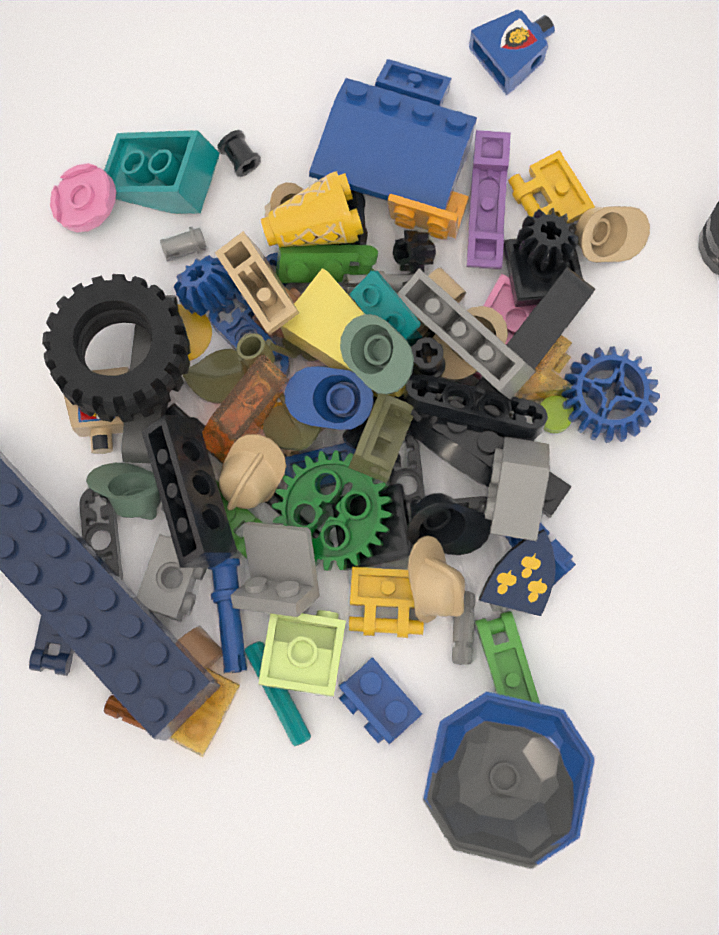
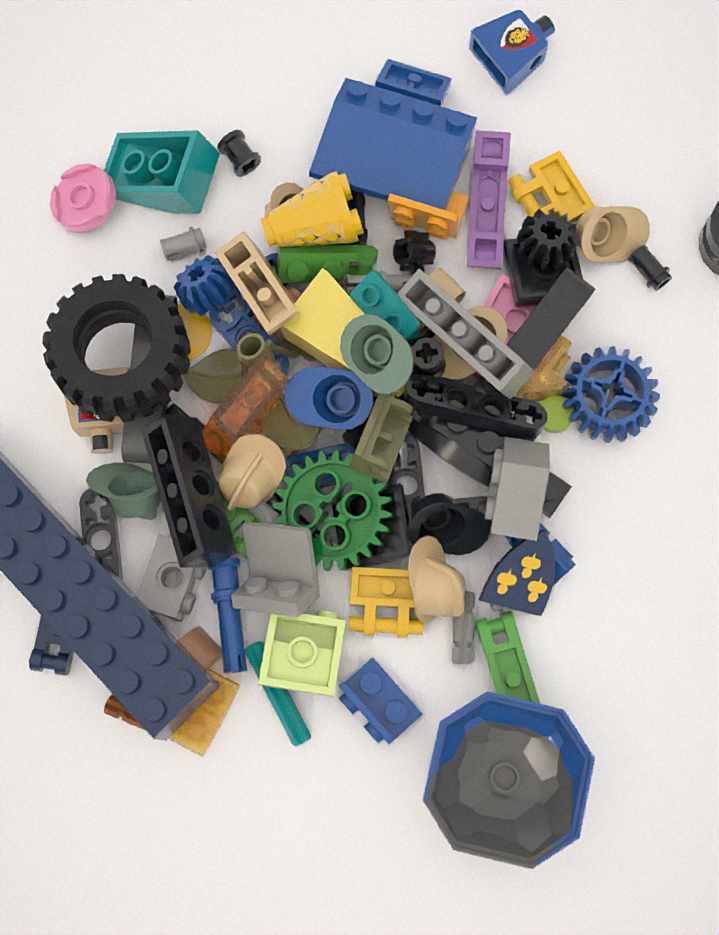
none -> black pin [628,245,672,291]

